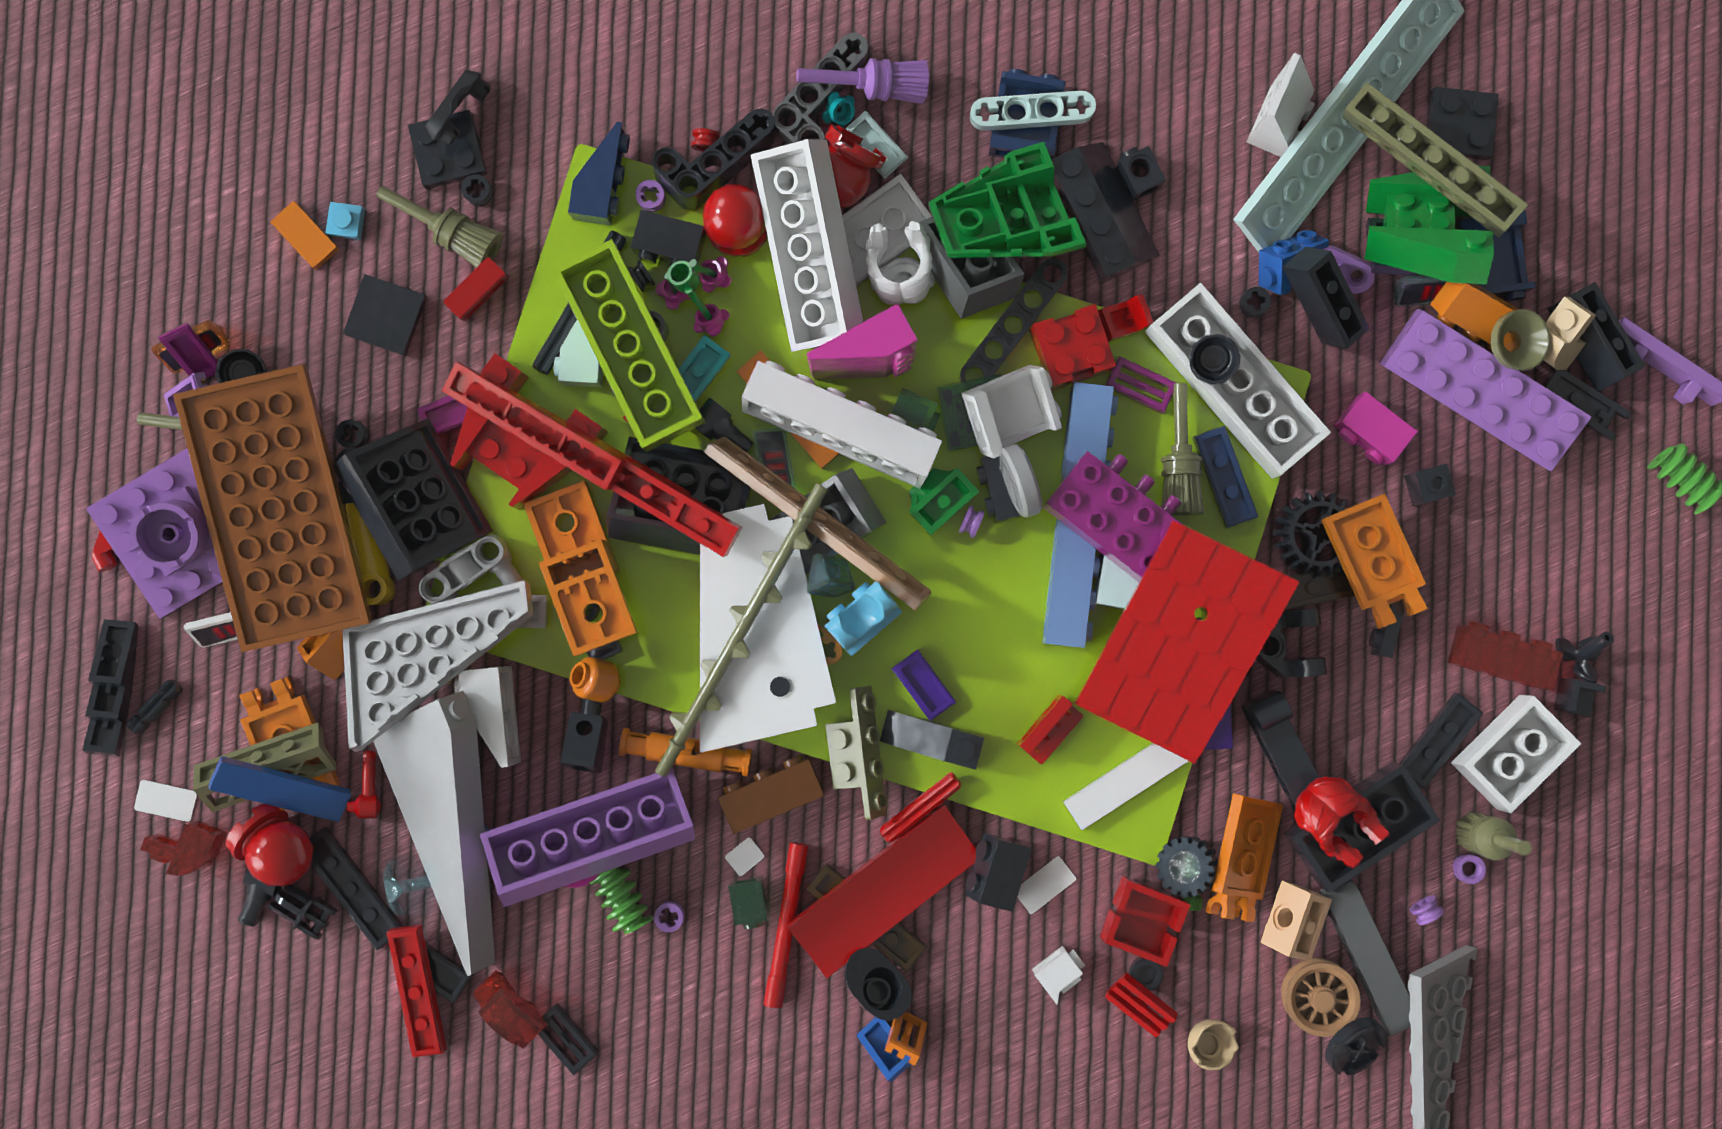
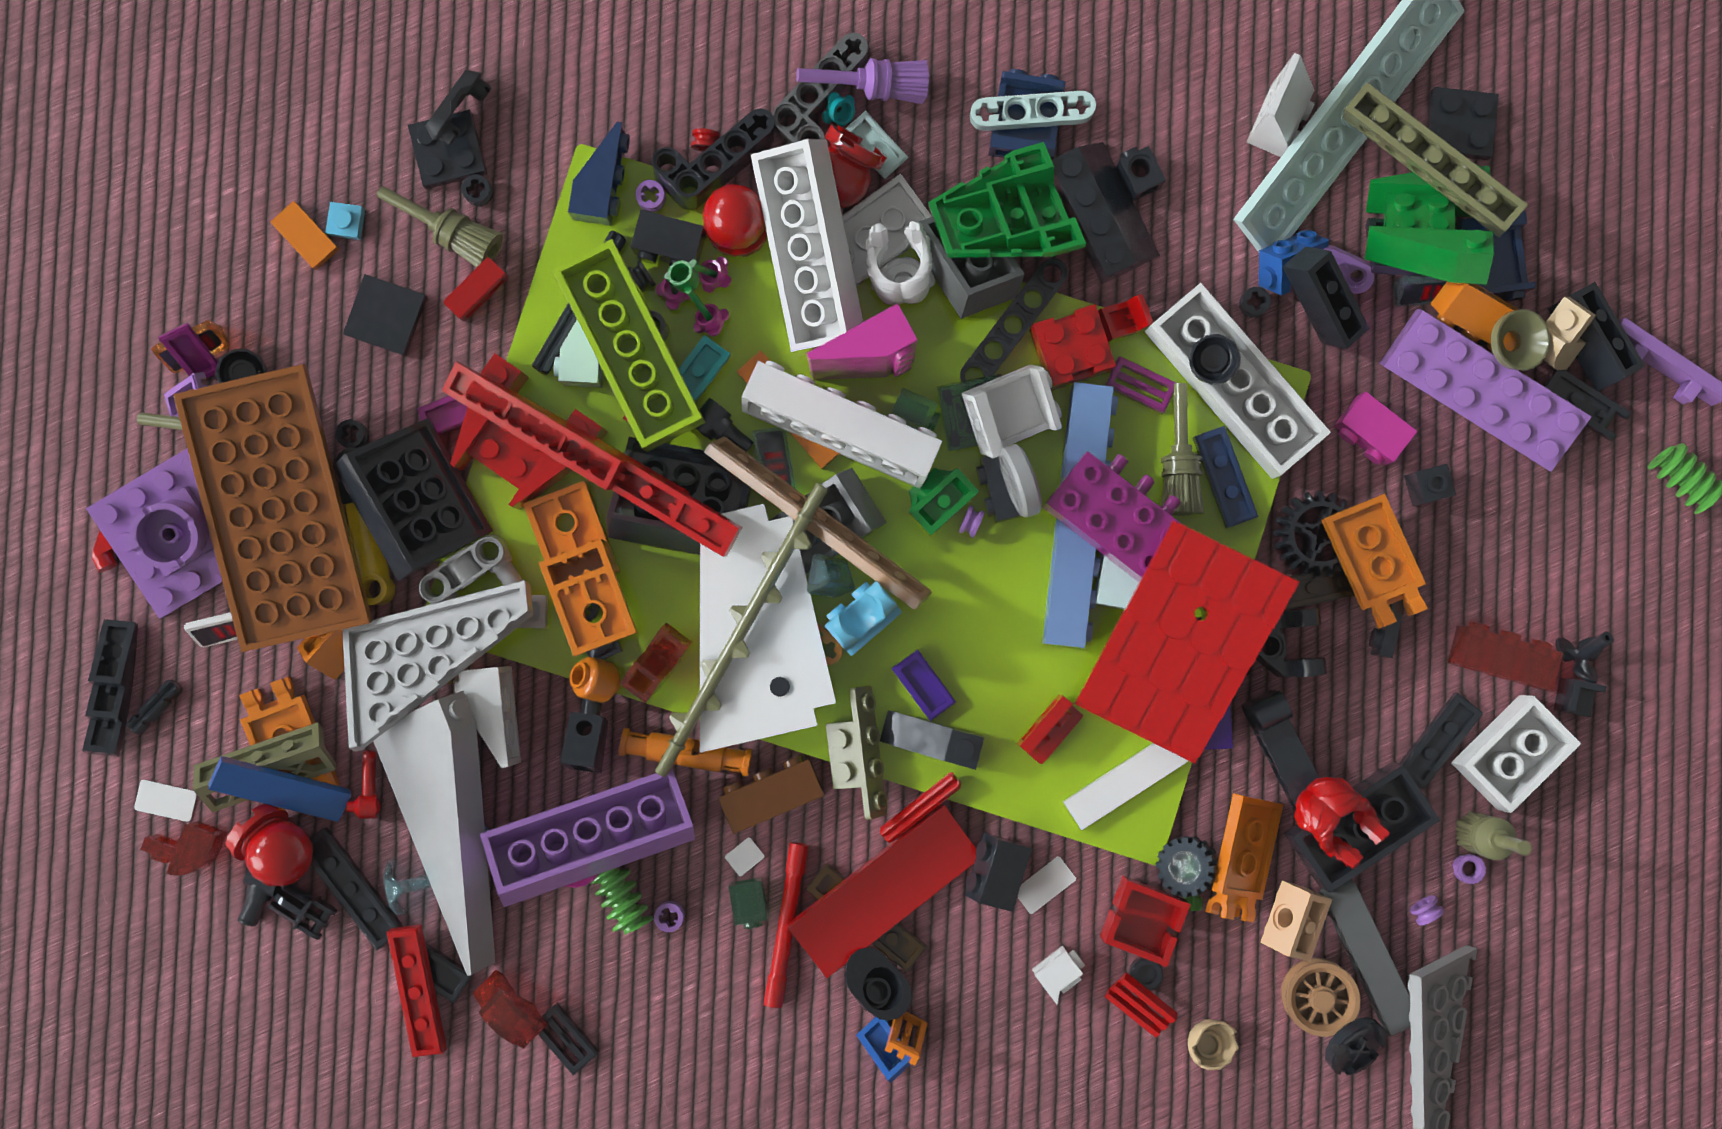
none -> clear red brick [619,622,692,704]

